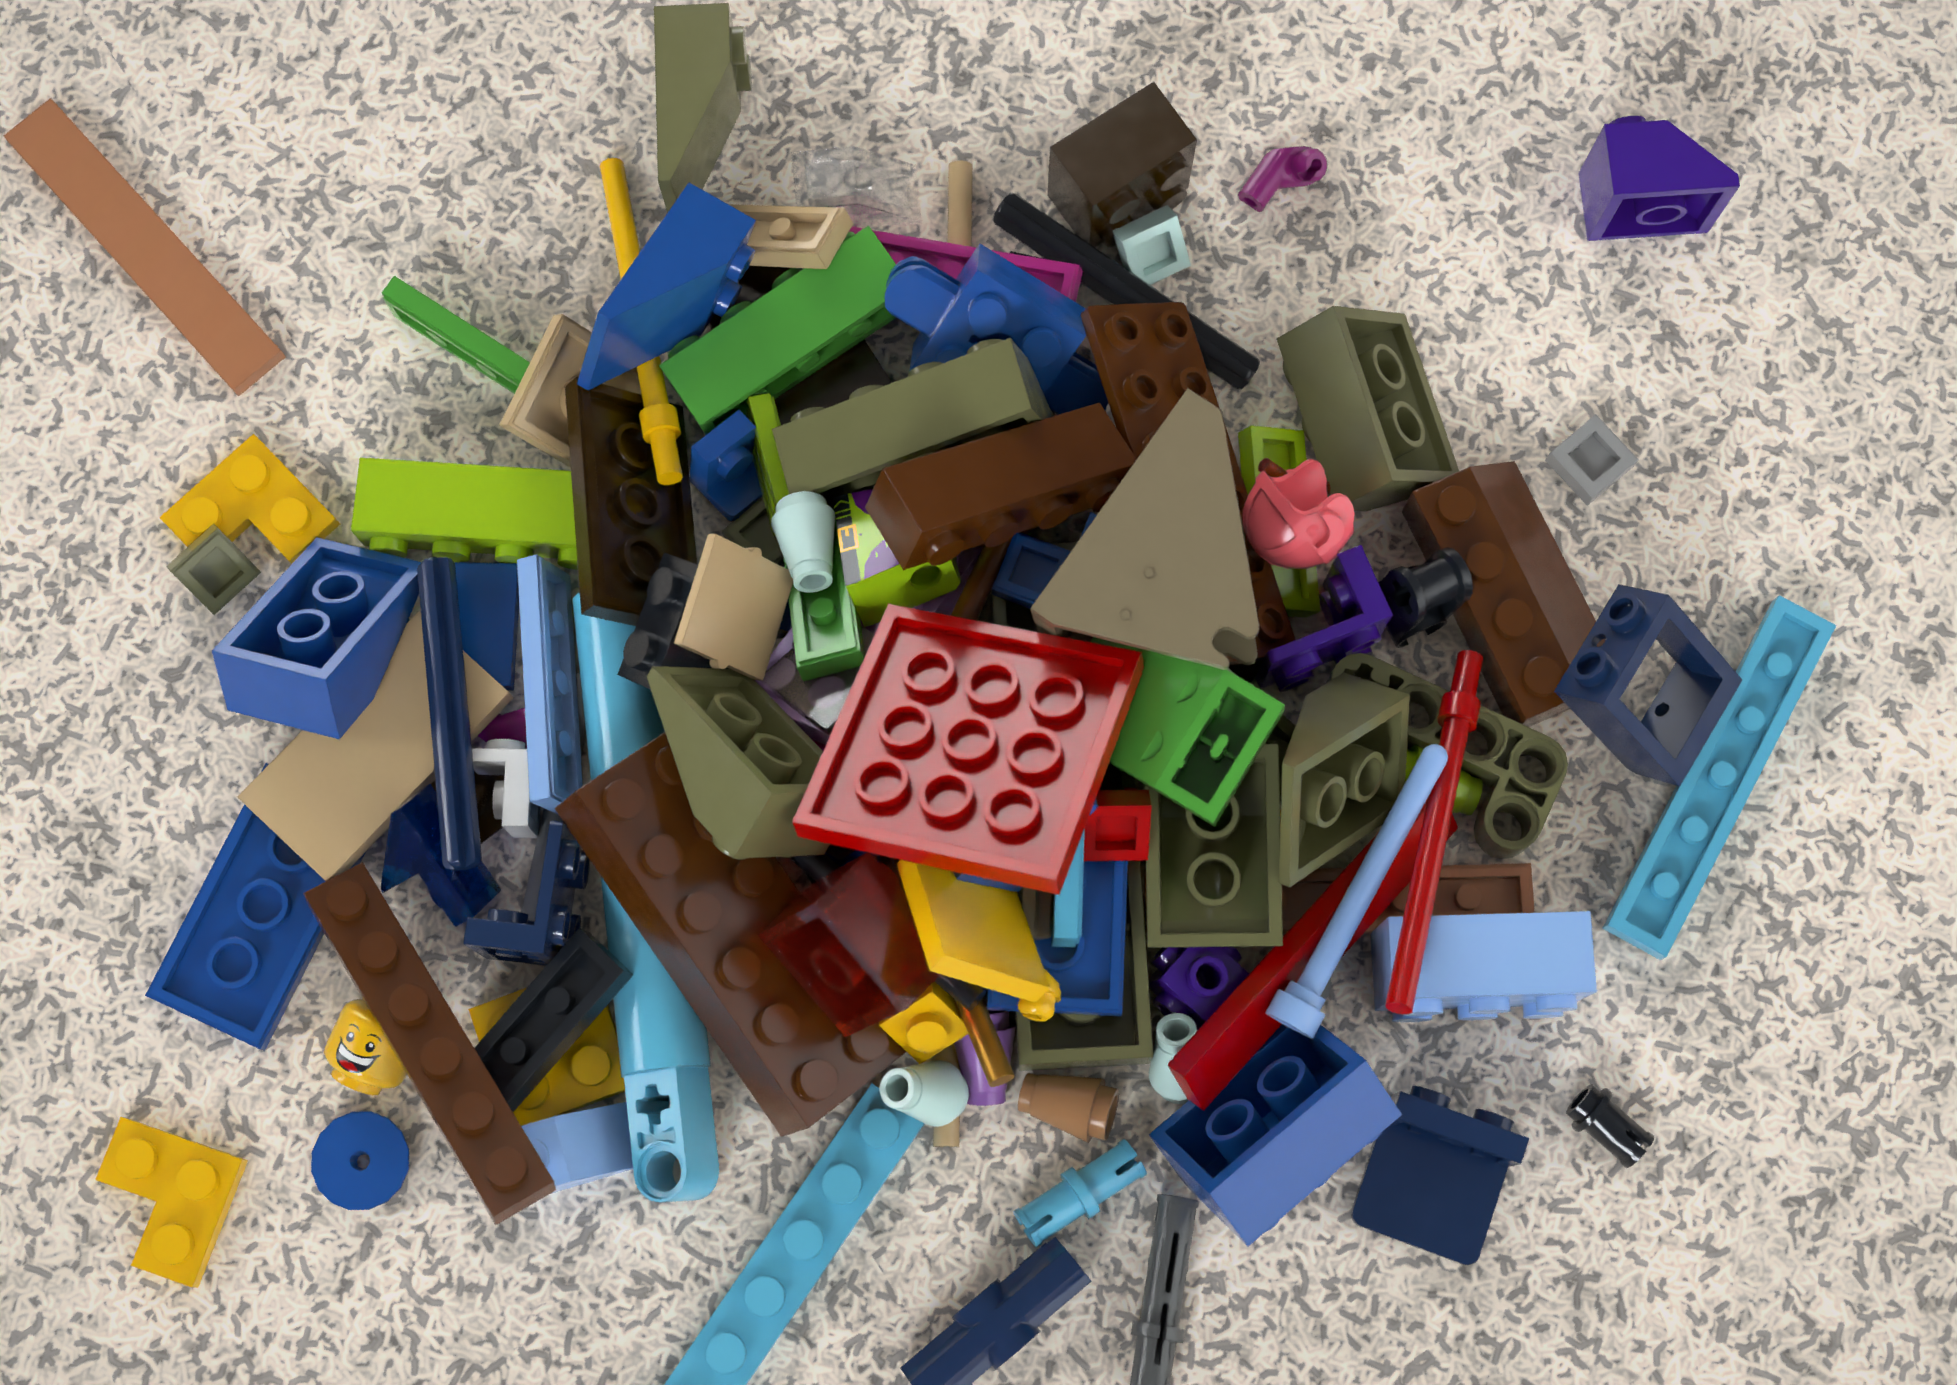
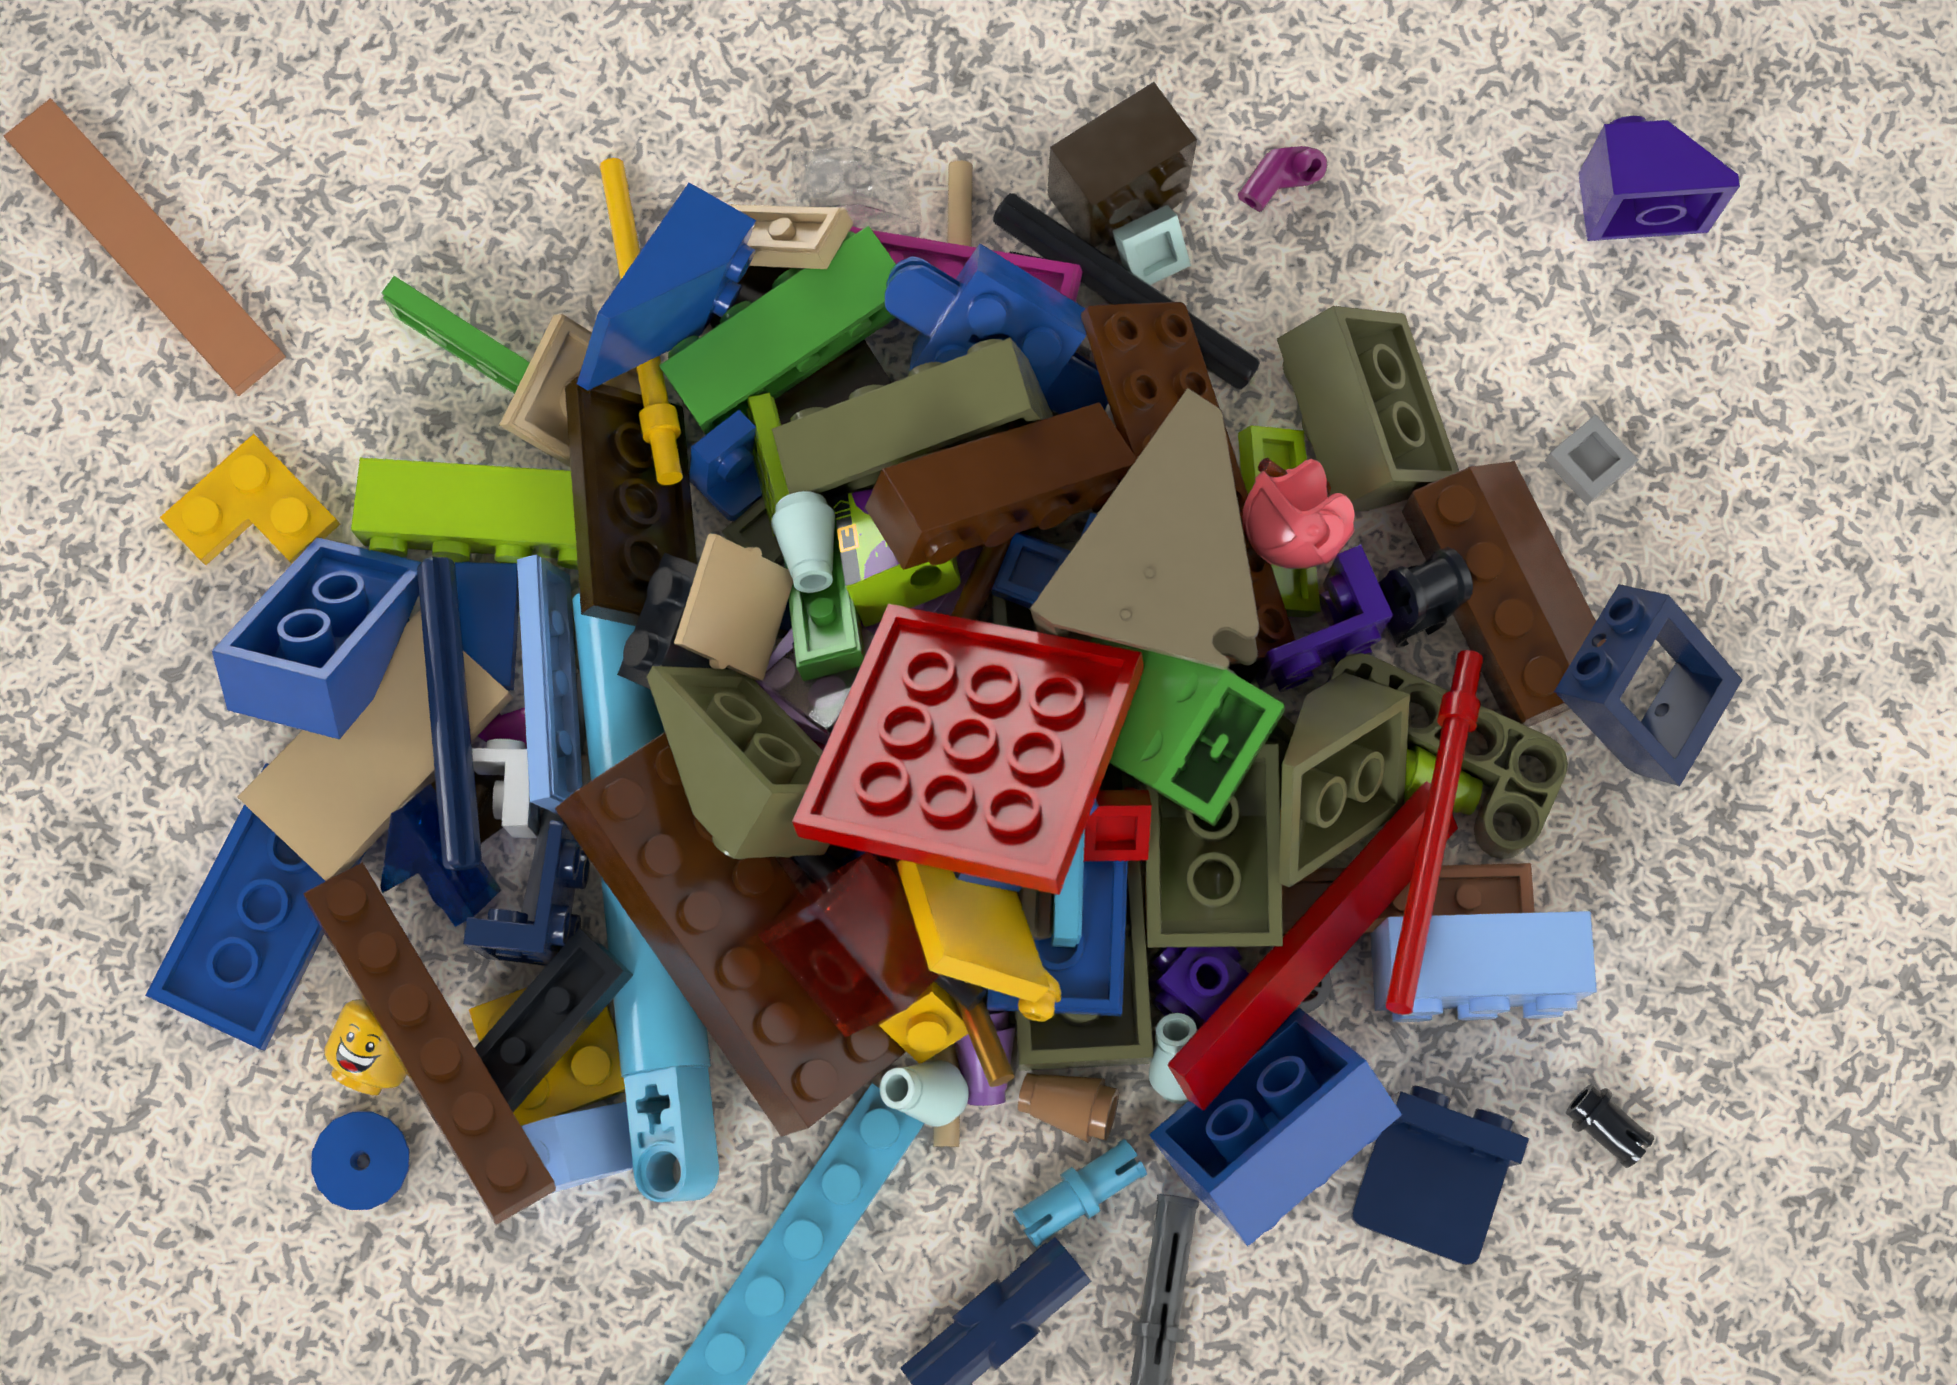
yellow plate [95,1117,248,1288] -> none
olive tile [166,524,261,615] -> none
olive slope [654,3,752,213] -> none
light blue piece [1265,744,1448,1039] -> none
medium azure plate [1602,595,1837,960] -> none

